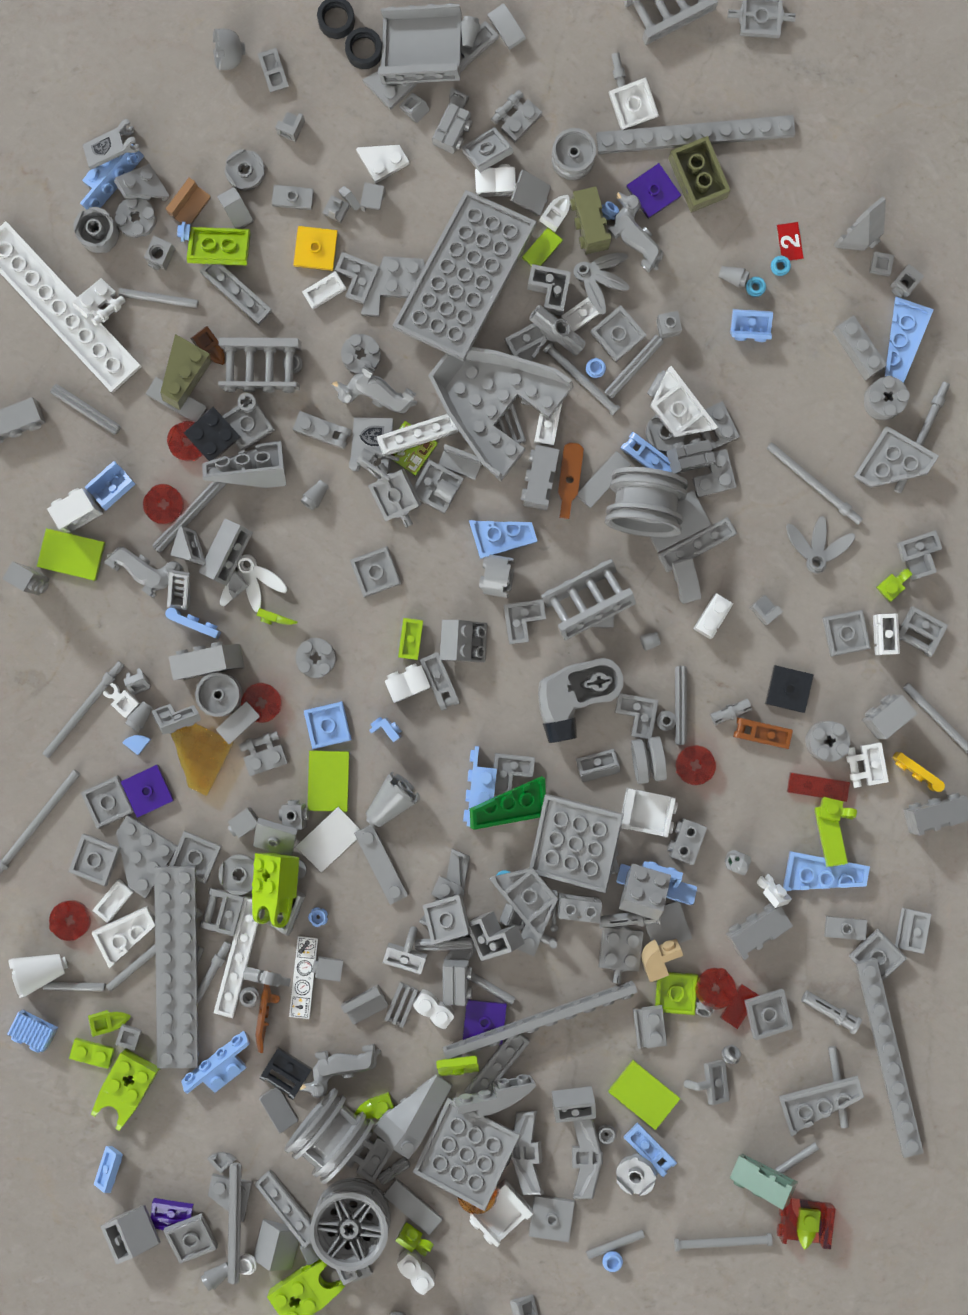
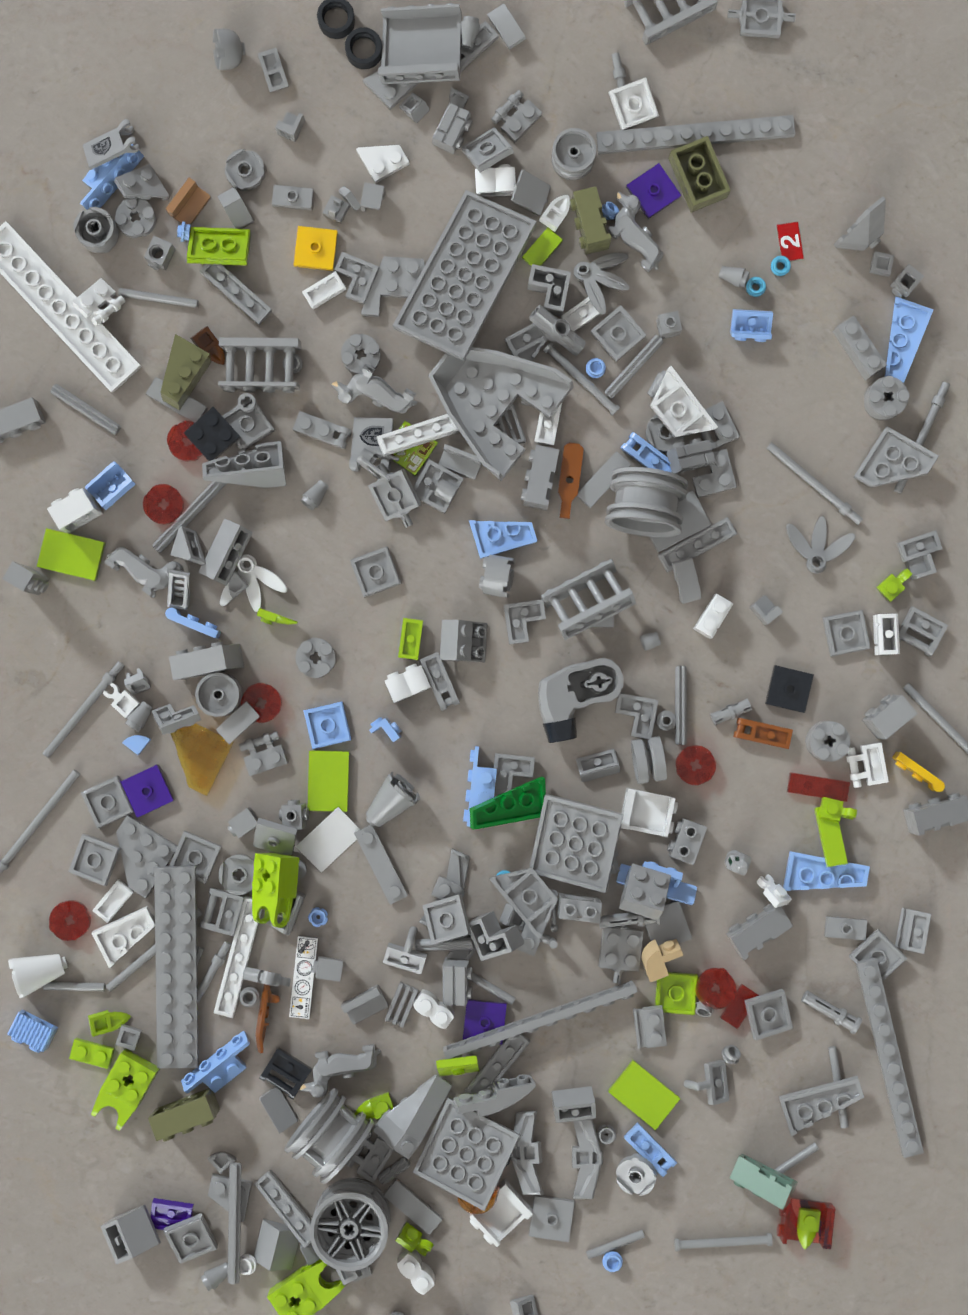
light blue plate [94,1146,123,1193] -> none
none -> olive brick [148,1088,220,1142]

